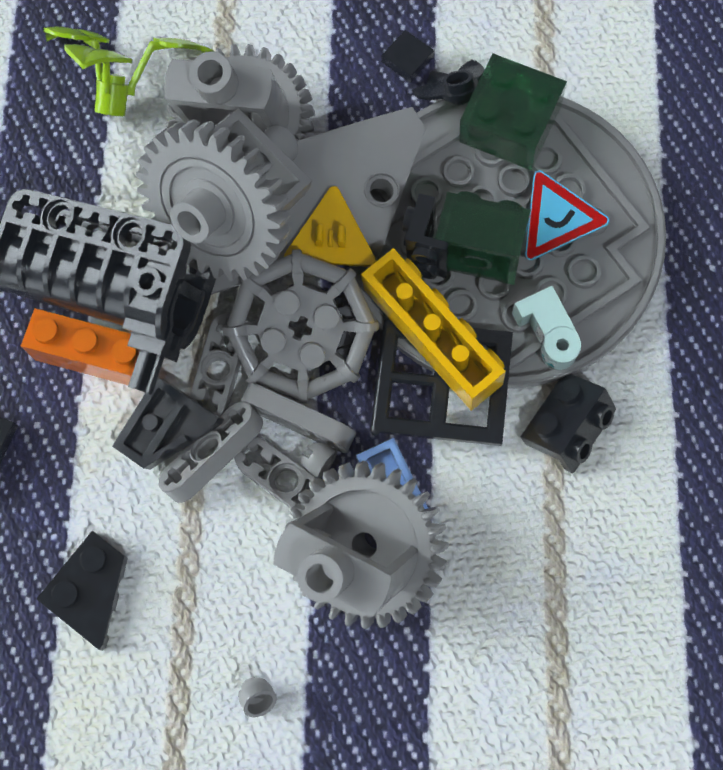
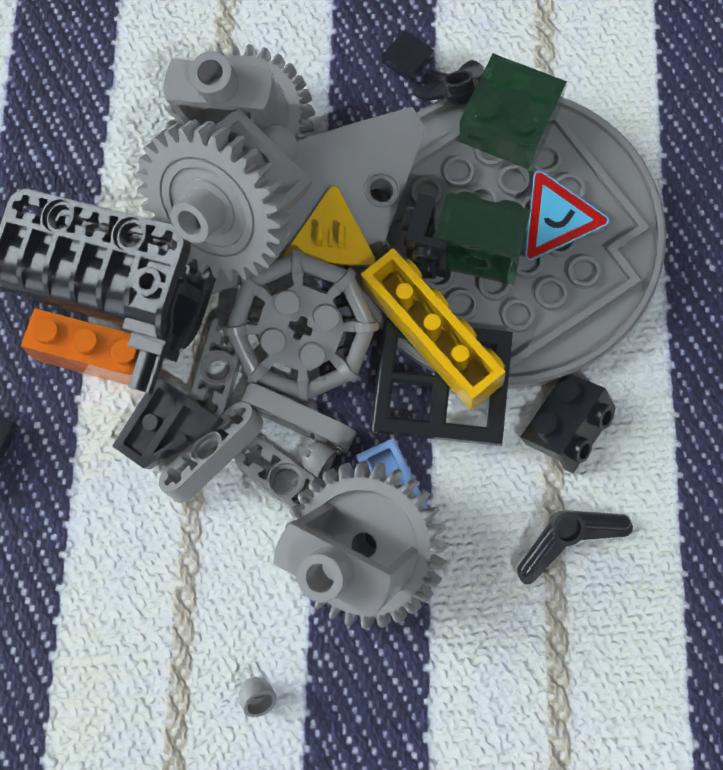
black wing [37,531,128,651] -> none
lime plant [44,27,215,117] -> none
light aqua leg [512,286,581,370] -> none
none -> black piece [517,510,633,585]

